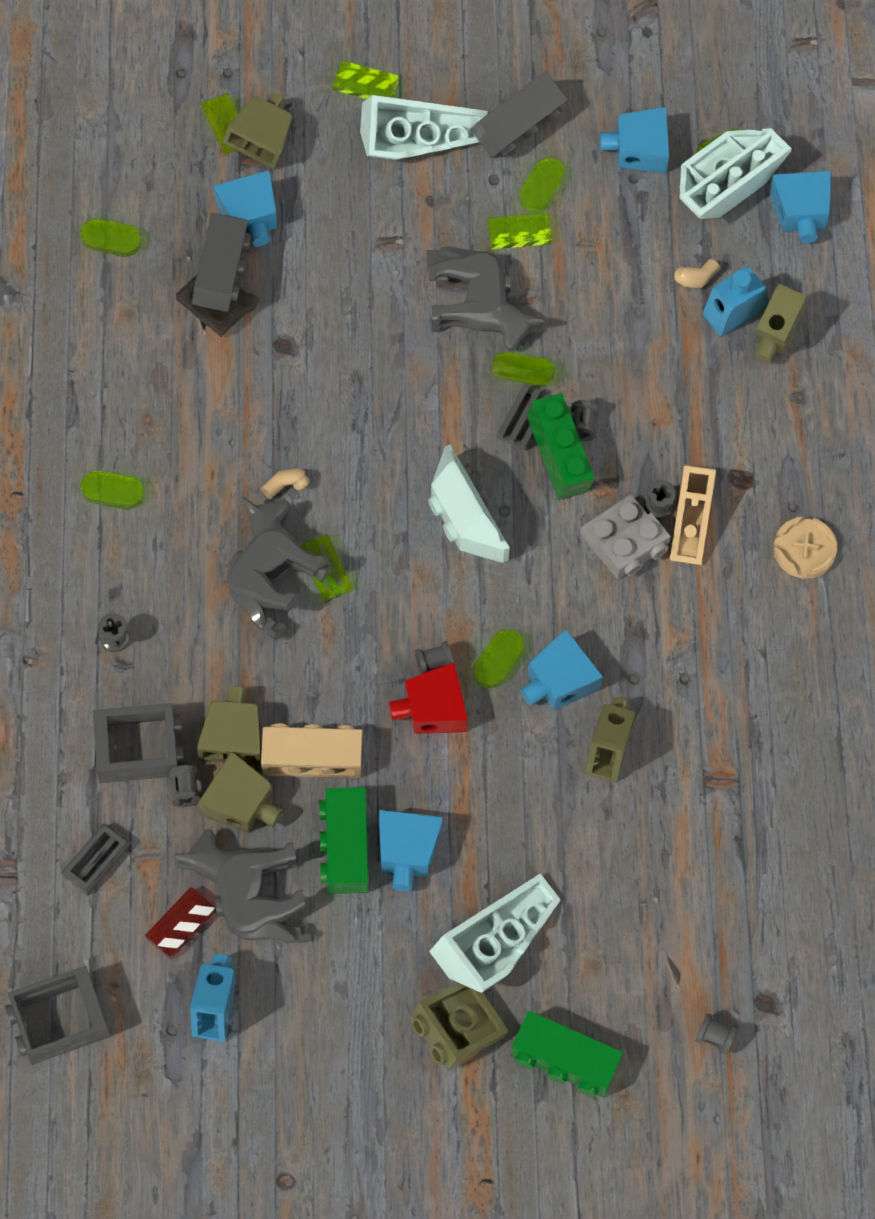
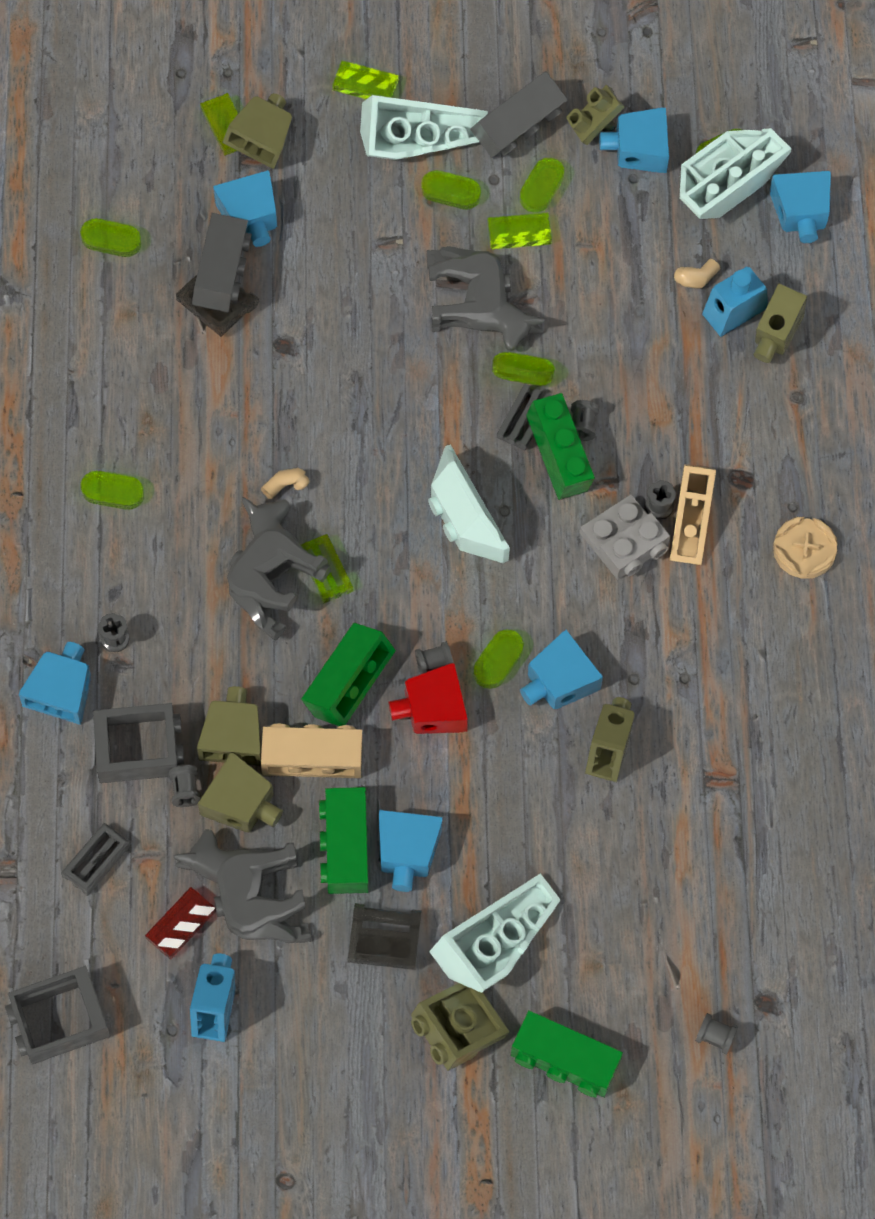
none -> dark azure torso [19,642,91,725]
none -> green brick [301,623,396,726]
none -> clear smoke plate [348,903,422,970]
none -> clear neon green tile [421,170,481,210]
none -> olive hips [566,85,625,145]

